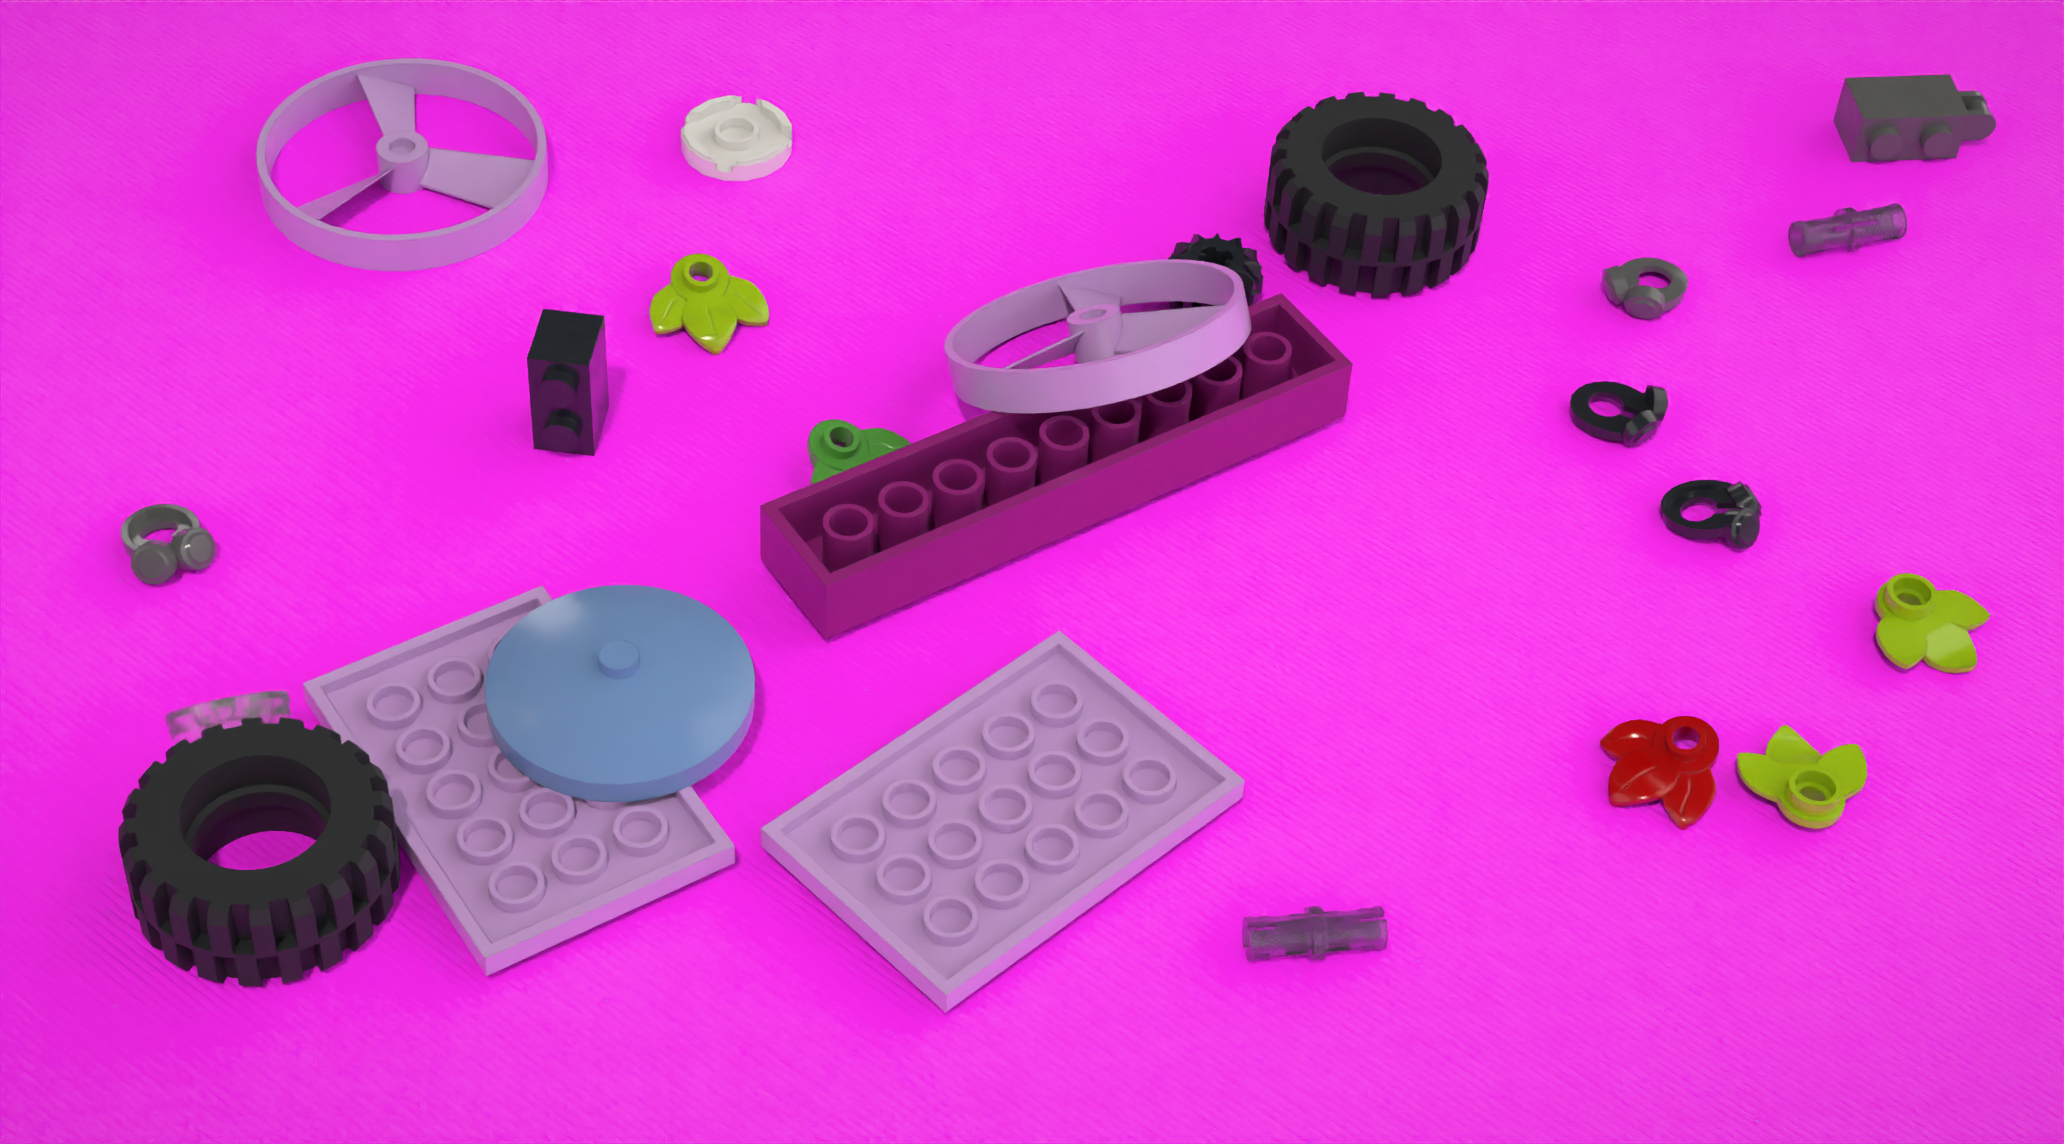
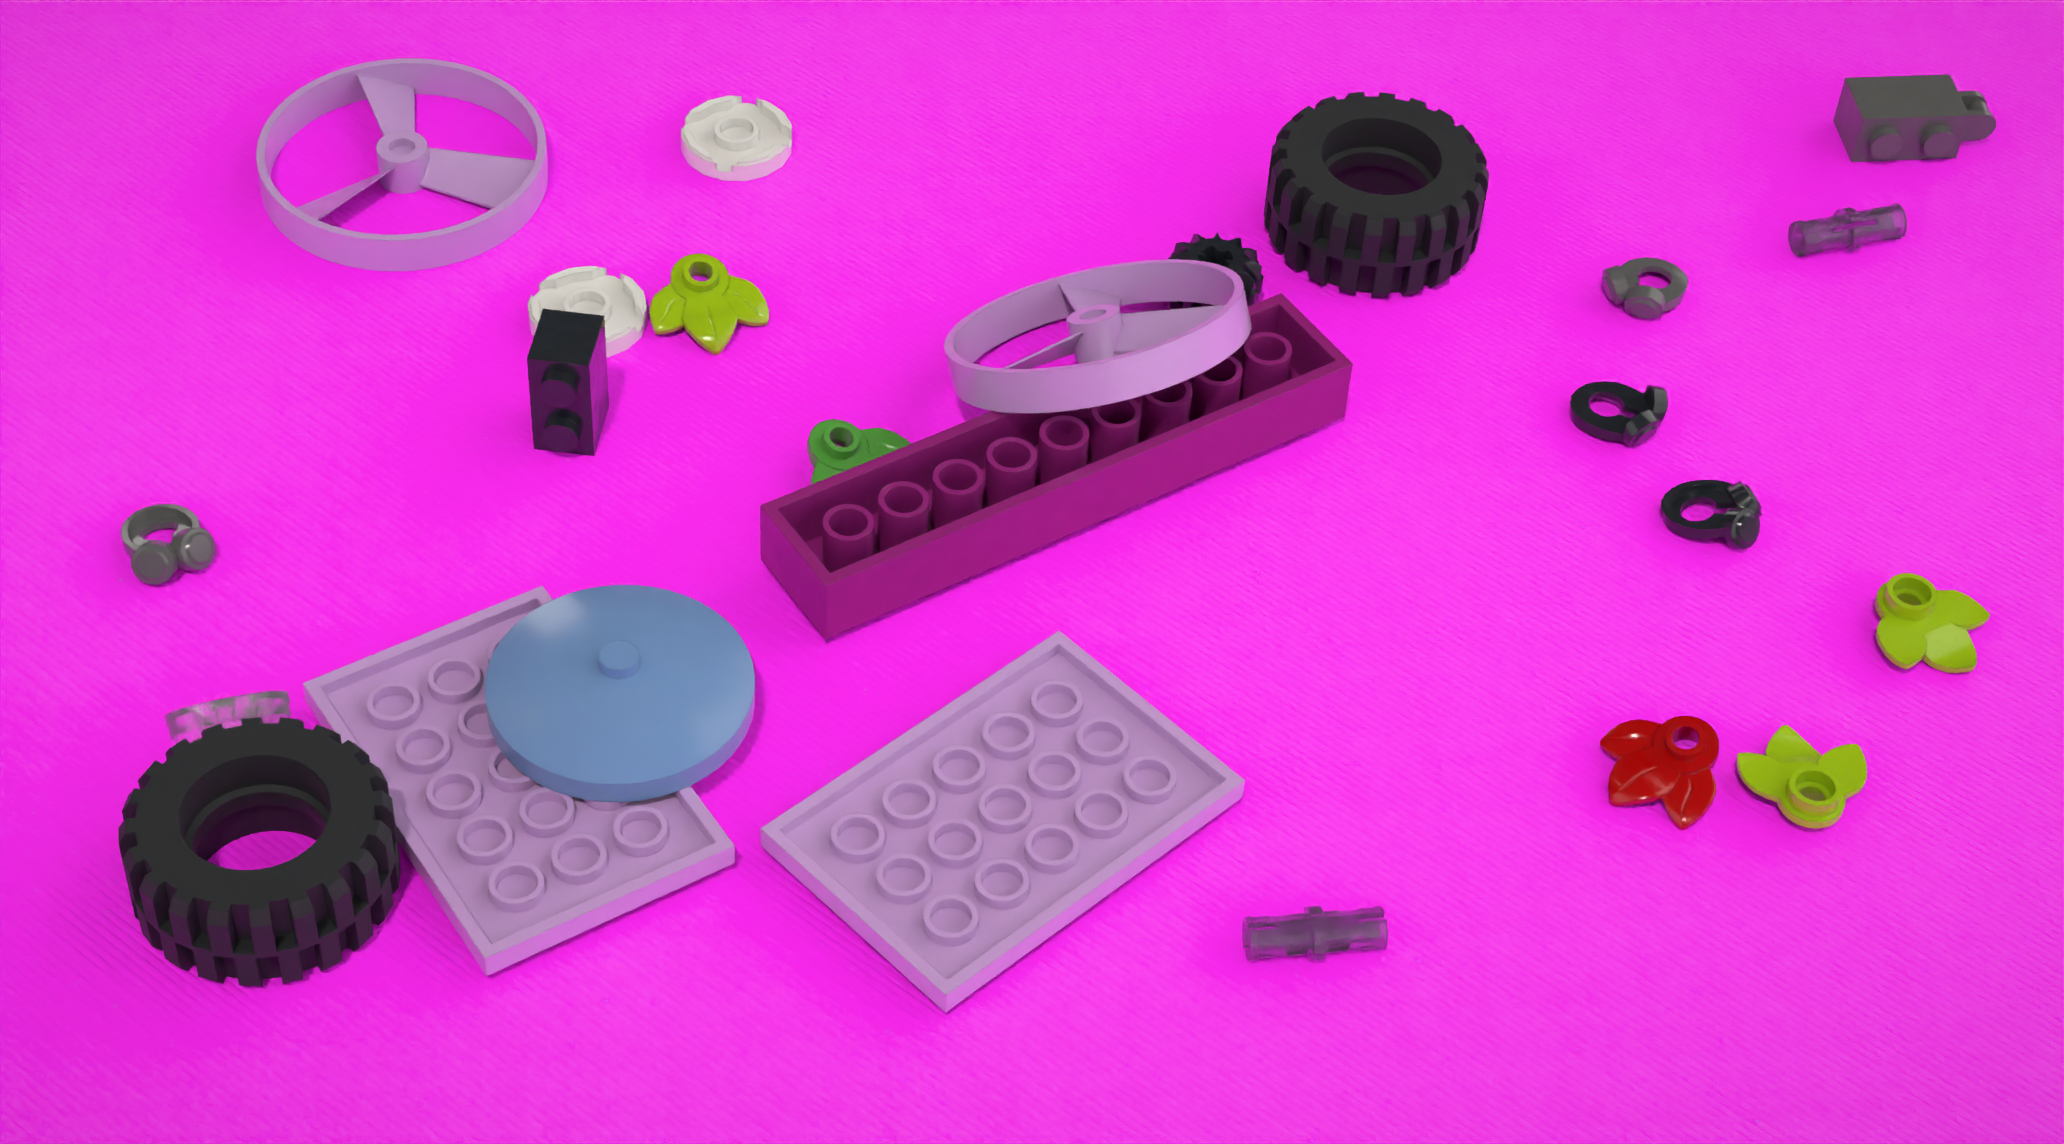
none -> white tile [527,266,647,358]

